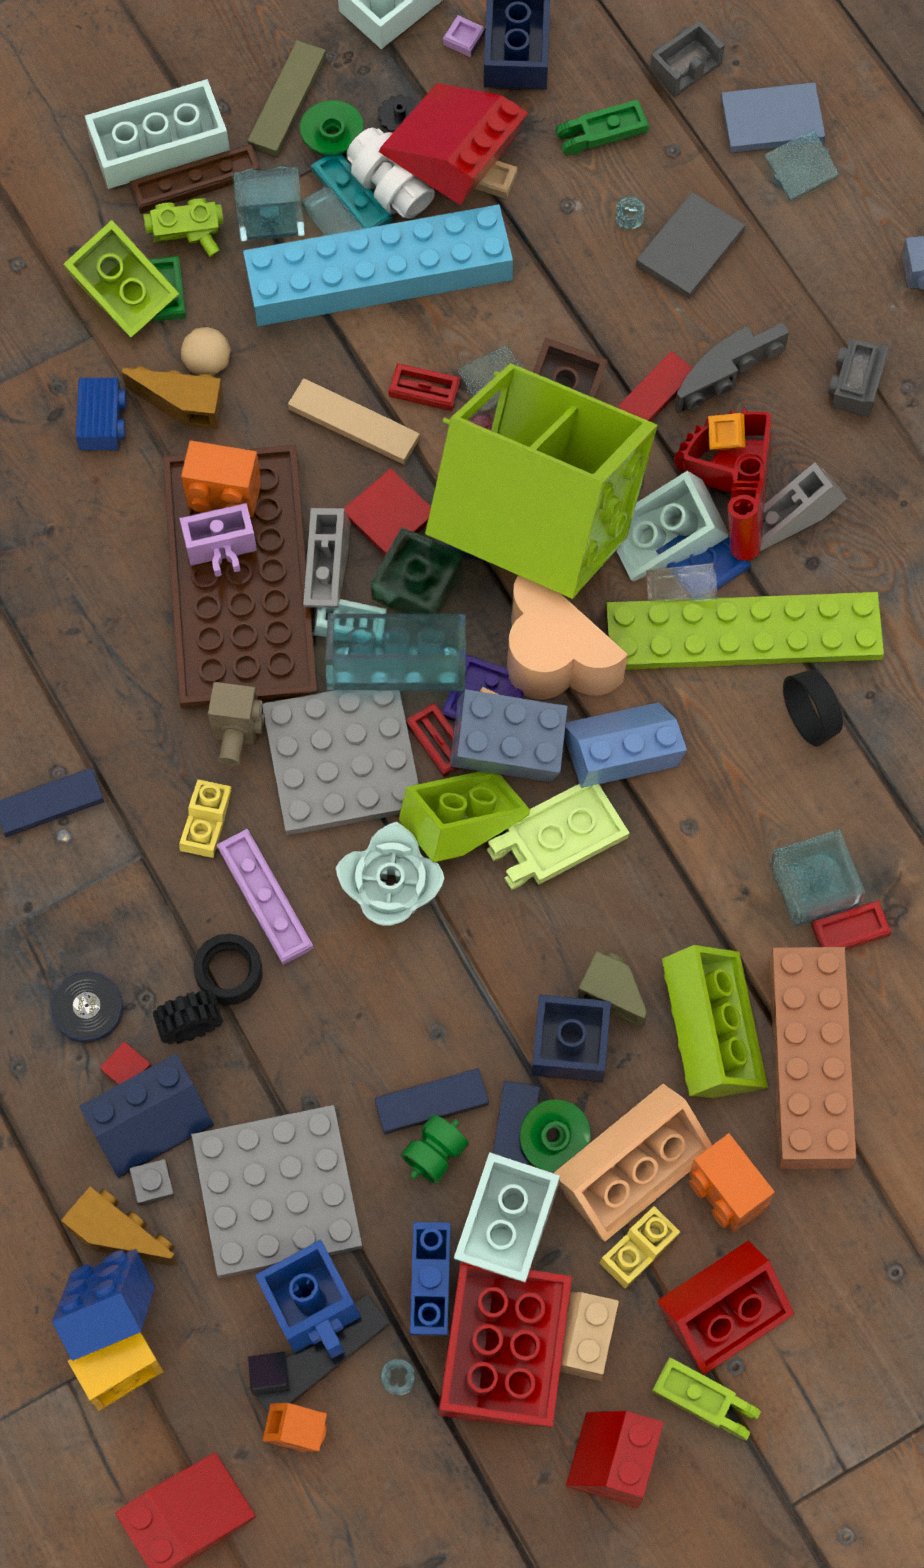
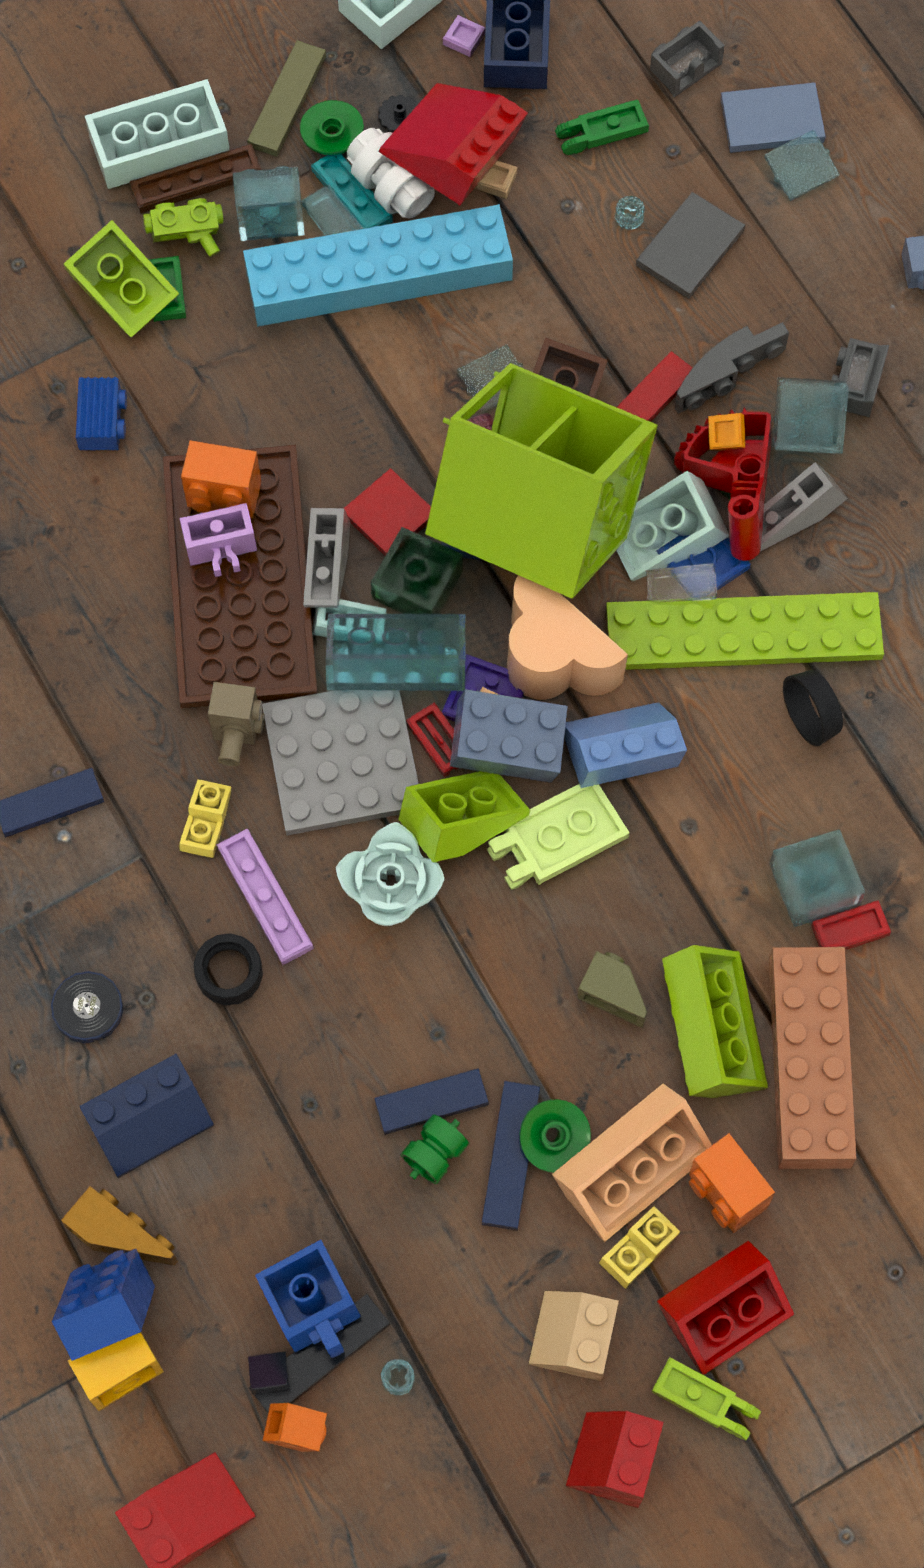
red tile [100,1041,152,1085] -> none
pearl gold slope [122,366,224,429] -> none
flat silver plate [130,1159,175,1206] -> none
black tyre [153,991,223,1044] -> none
tan hair [181,327,232,376] -> none
light grey plate [191,1105,363,1279] -> none
tan tile [288,378,420,465] -> none
red tile [389,363,461,411] -> none
blue slope [410,1222,451,1336] -> none
red slope [437,1261,572,1428] -> none
light aqua slope [454,1152,560,1283] -> none
dark blue brick [532,995,611,1082] -> none
none -> clear light blue brick [772,377,849,454]

